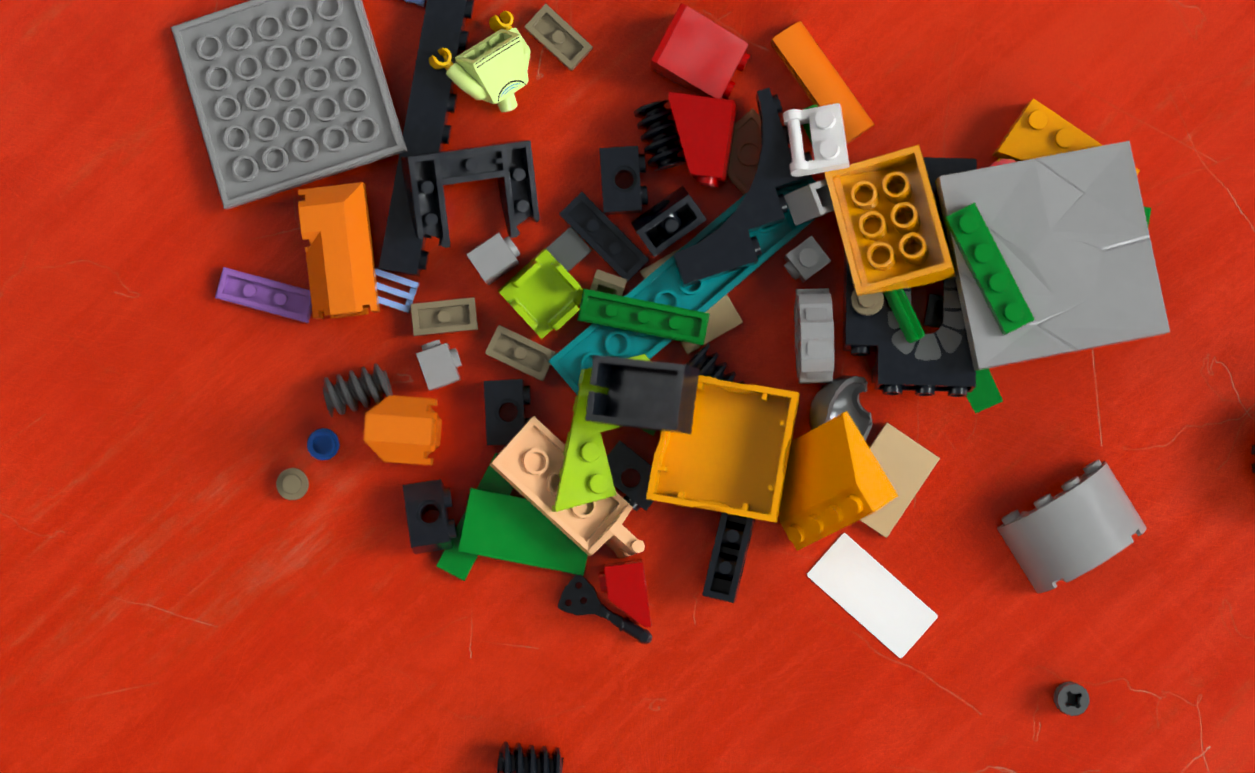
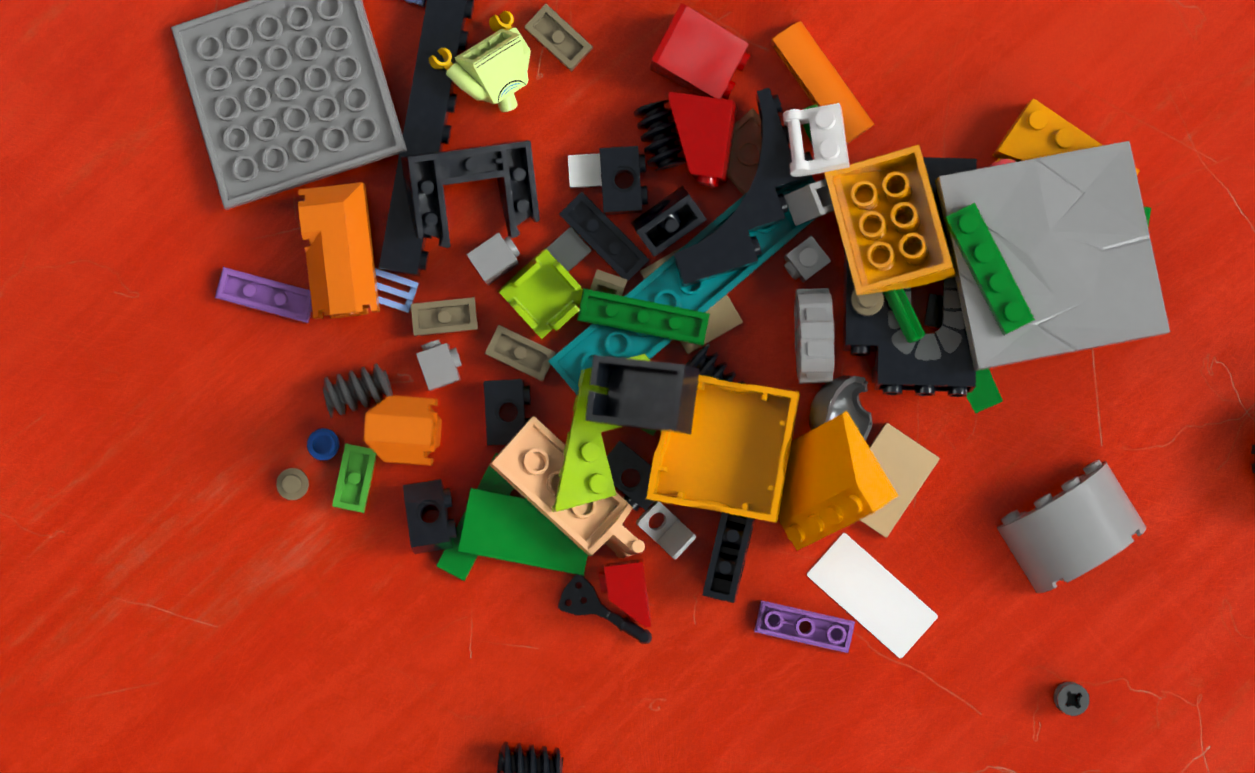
none -> bright green plate [332,443,377,513]
none -> white tile [568,153,602,188]
none -> light grey bracket [636,501,696,559]
none -> medium lavender tile [754,600,855,653]

